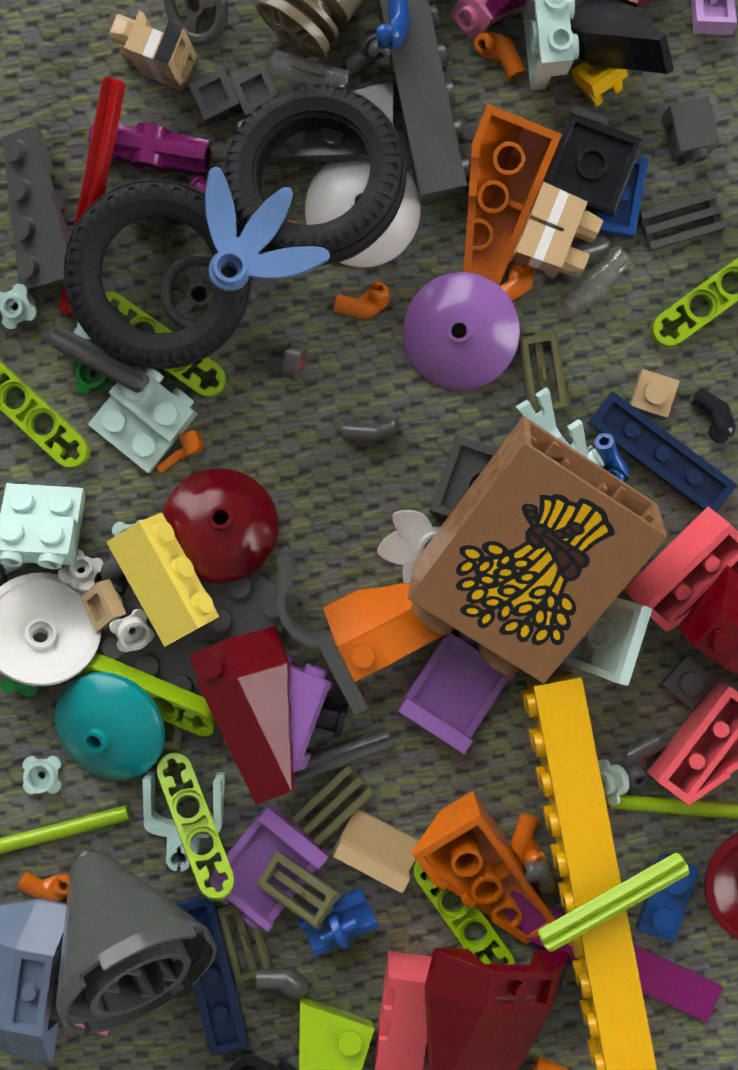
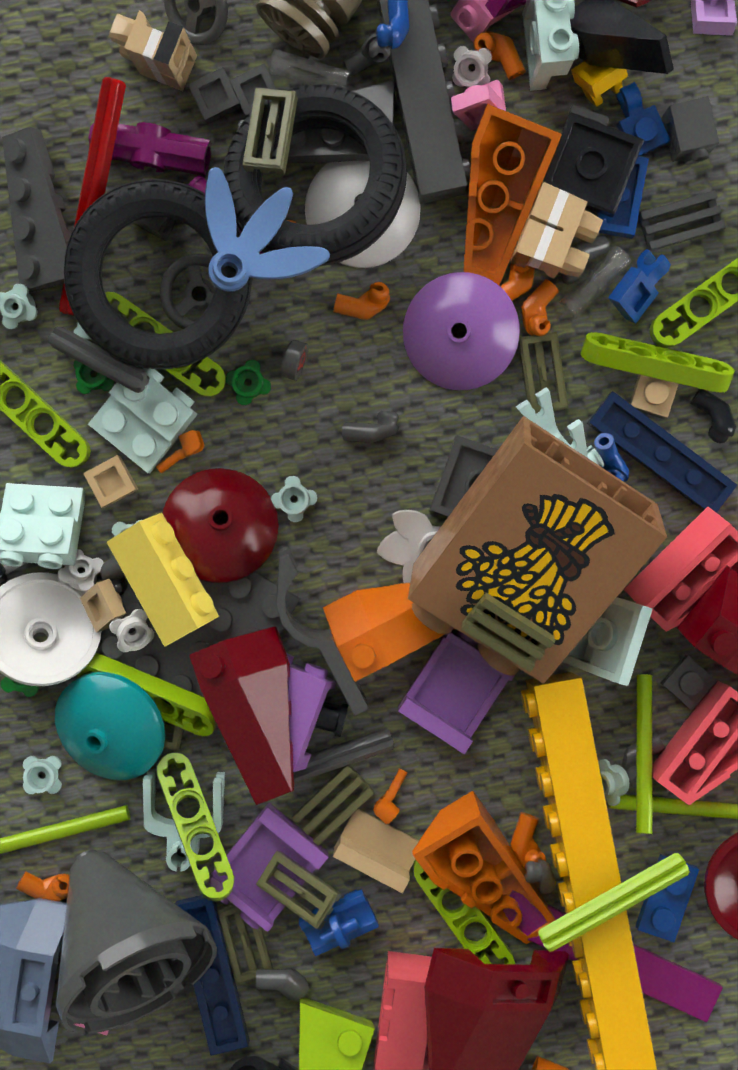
none -> tan plate [83,455,139,508]
none -> green plate [226,360,271,406]
none -> olive tile [243,88,298,175]
none -> light aqua plate [271,476,317,522]
none -> orange hand [373,768,408,824]
none -> bright pink bracket [451,80,506,131]
none -> white plate [452,46,492,87]
none -> olive tile [461,592,555,672]
none -> orange arm [521,279,559,336]
none -> lime beam [580,332,735,393]
none -> blue plate [608,249,671,324]
none -> blue plate [615,82,671,156]
none -> lime bar [636,674,653,834]

